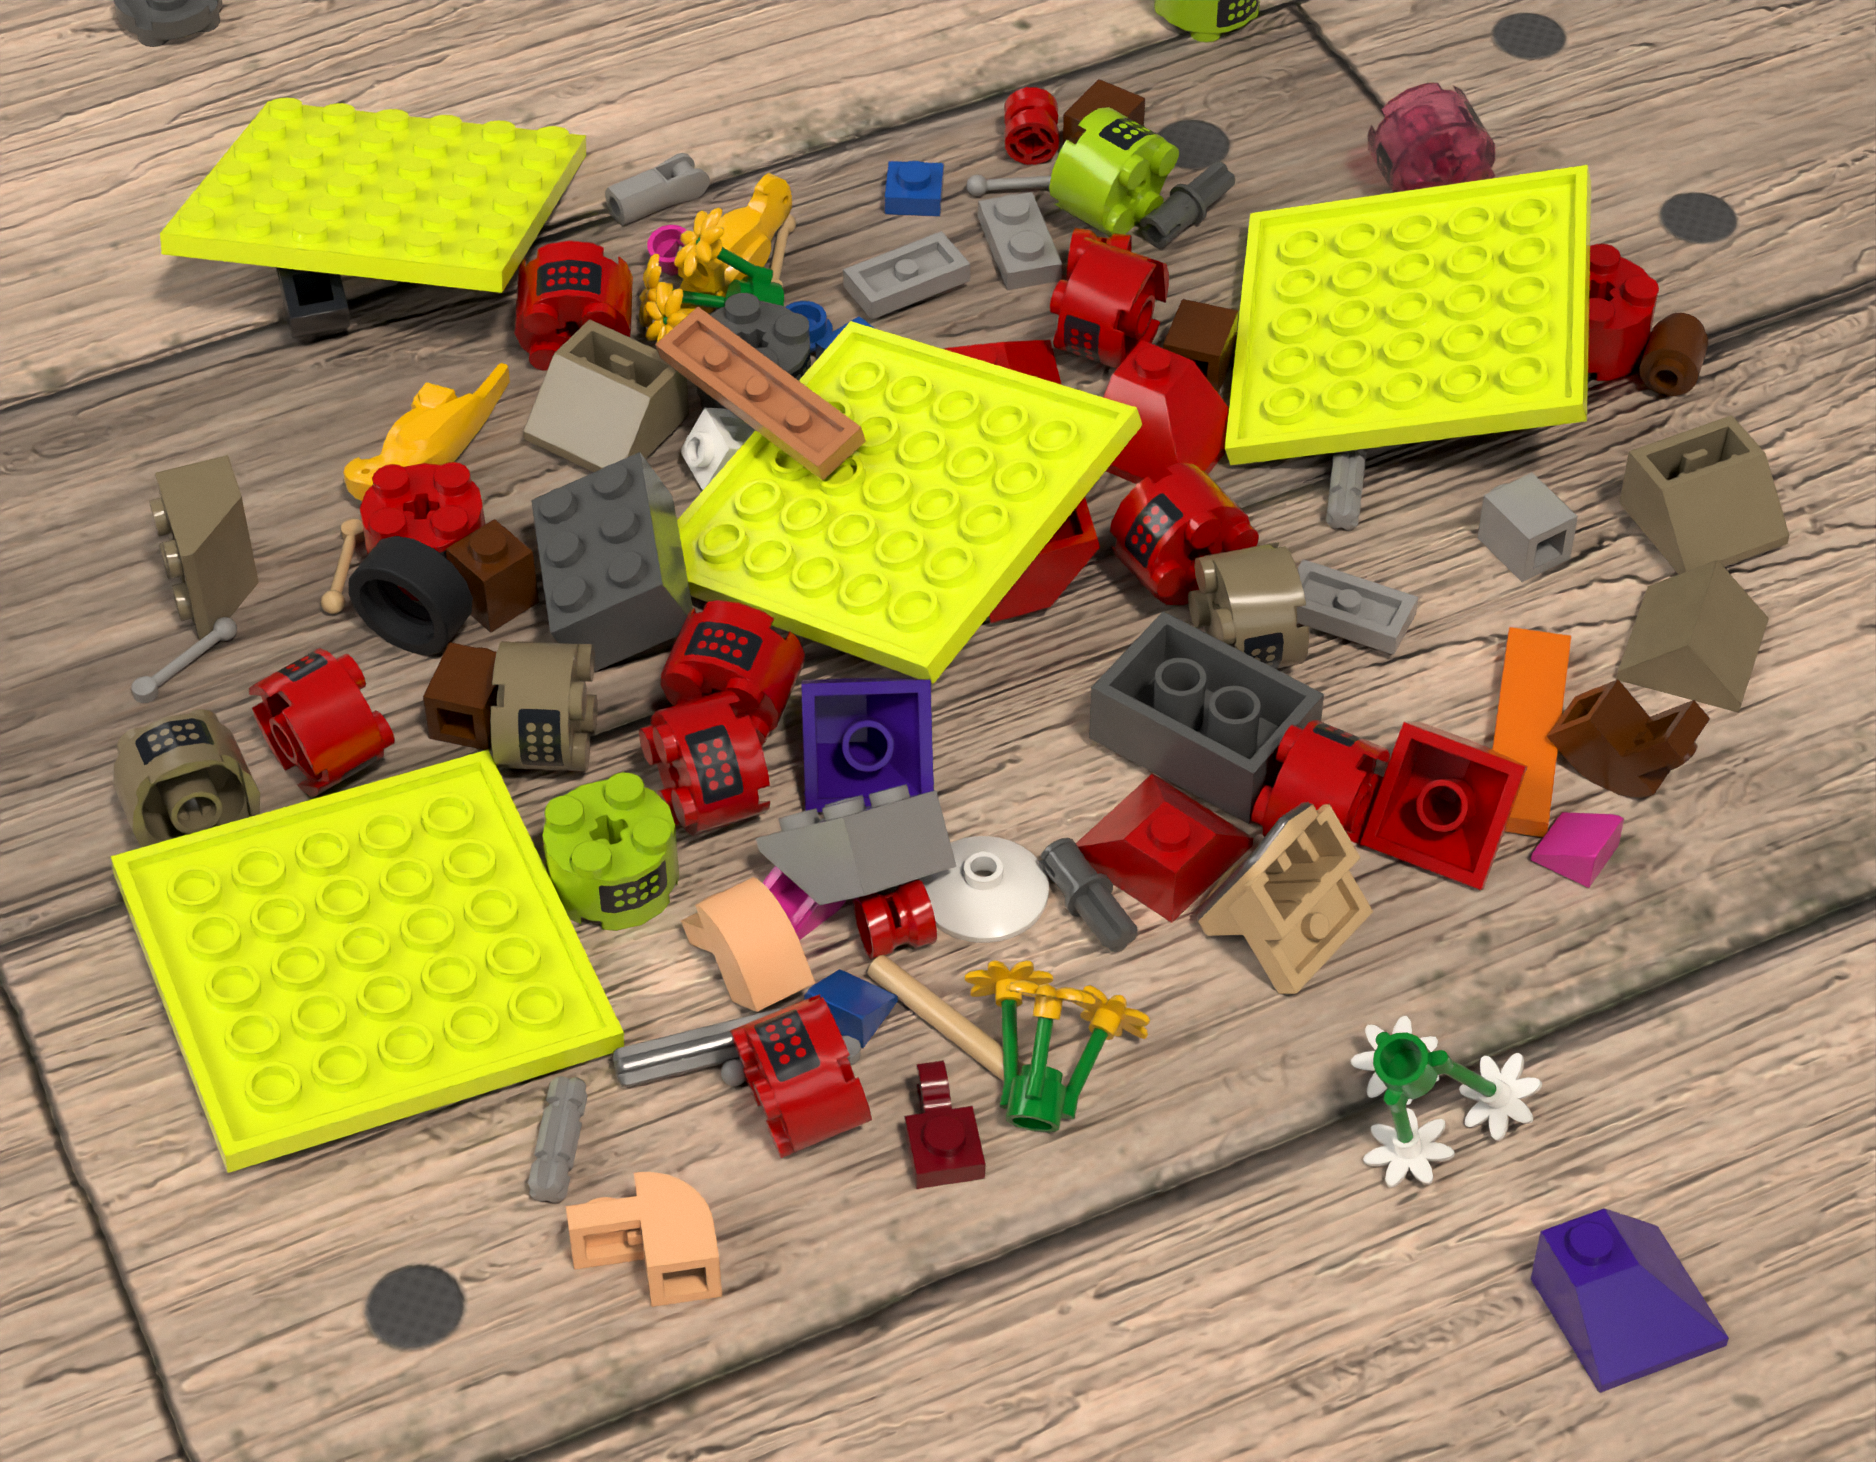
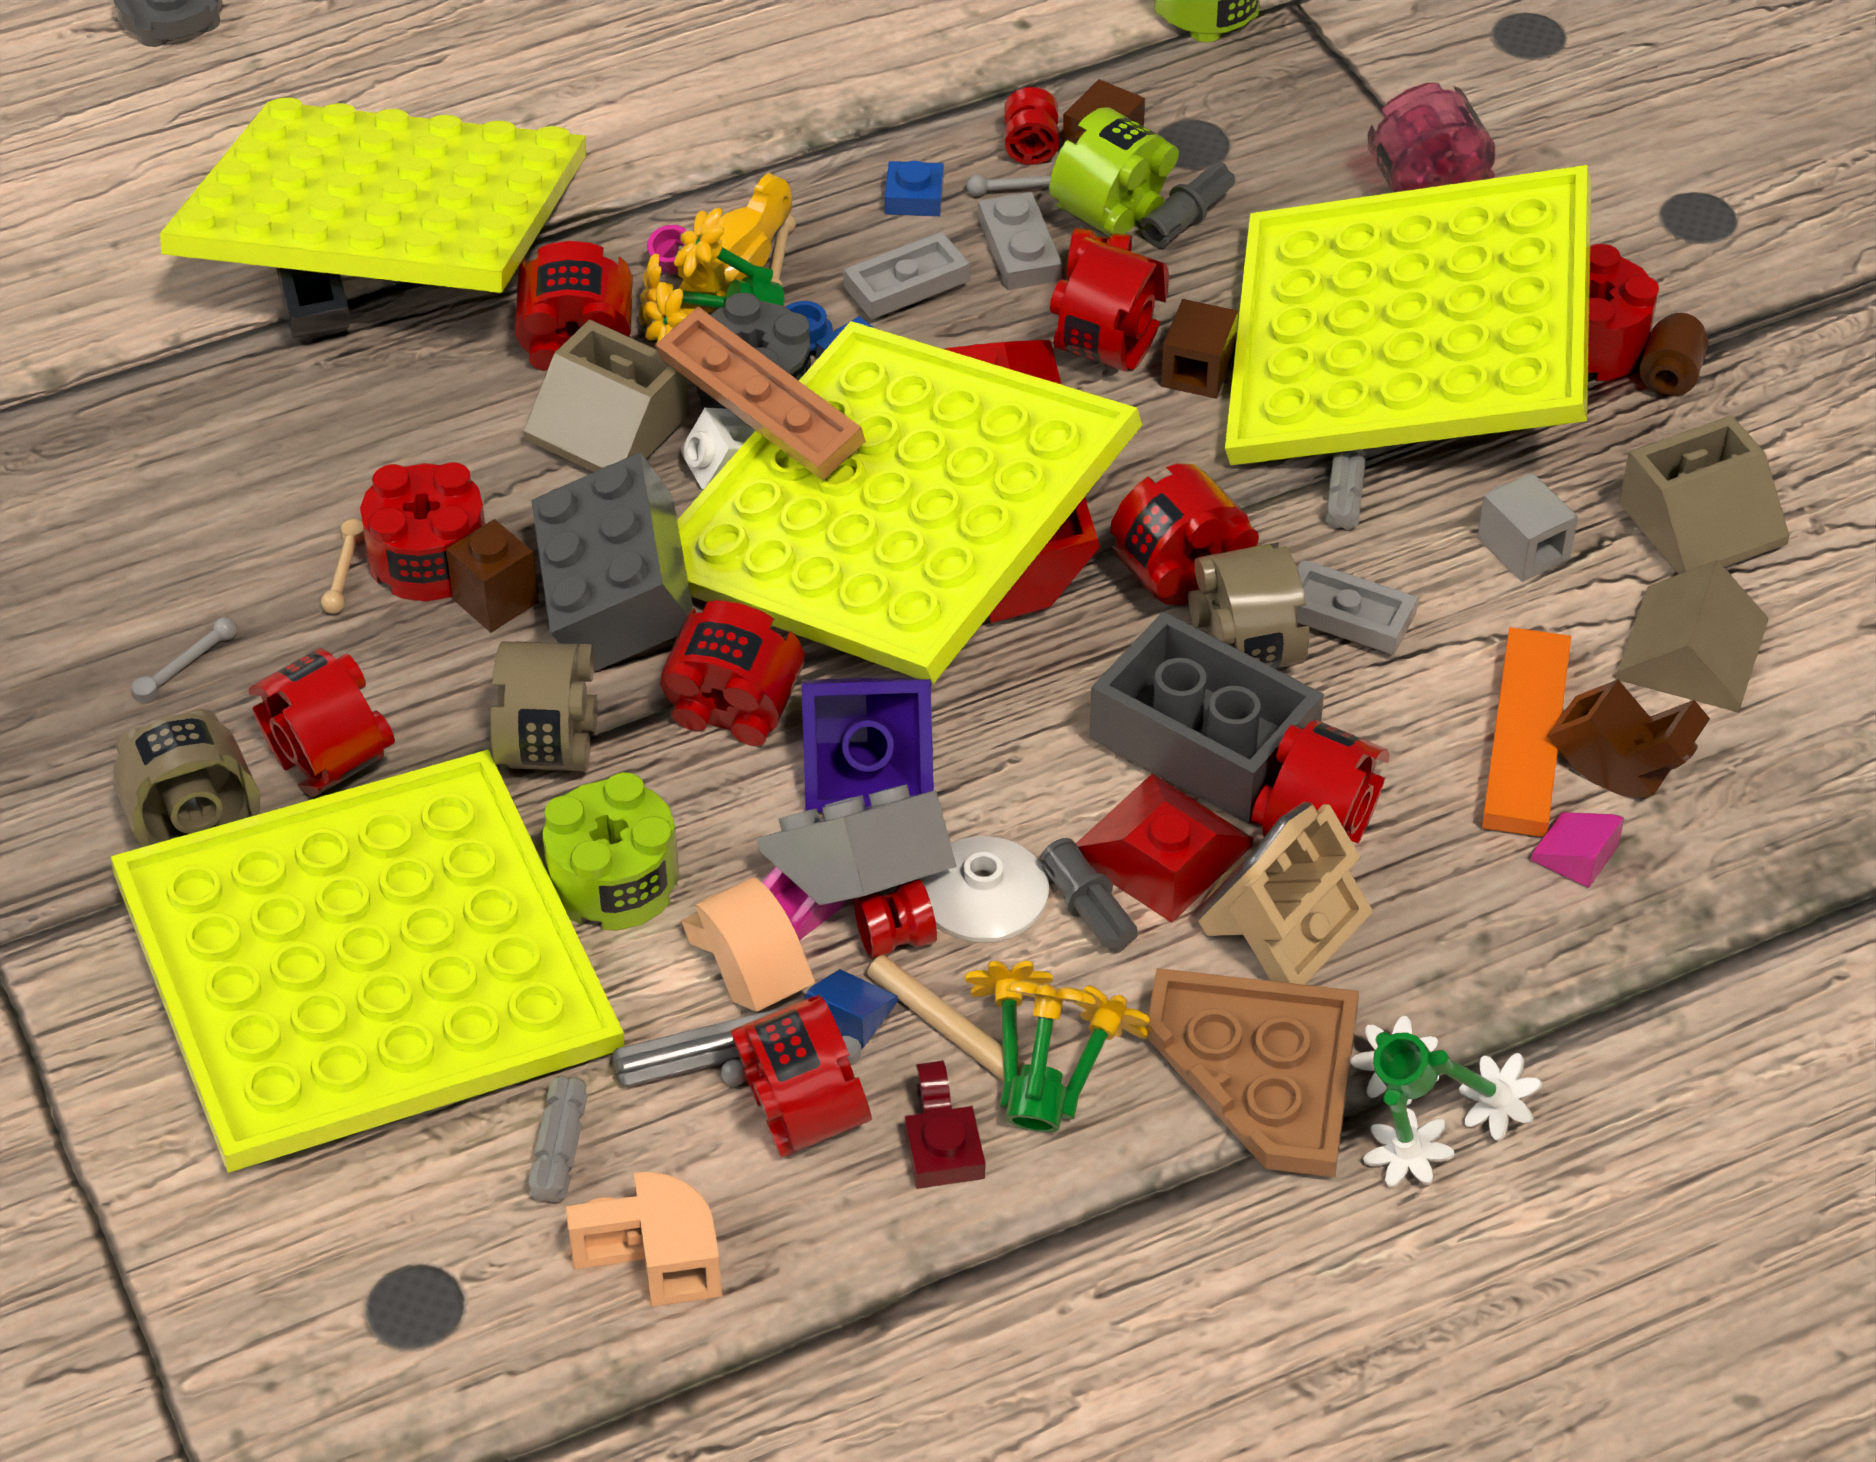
dark tan slope [149,455,259,641] -> none
yellow animal [343,363,510,501] -> none
black tyre [348,536,473,655] -> none
reddish brown brick [423,642,499,750] -> none
light grey bar [605,153,710,227] -> none
red brick [639,689,770,836] -> none
red slope [1103,340,1229,485] -> none
red slope [1360,721,1528,890] -> none
dark purple slope [1530,1208,1729,1393] -> none
none -> medium nougat plate [1147,968,1359,1178]

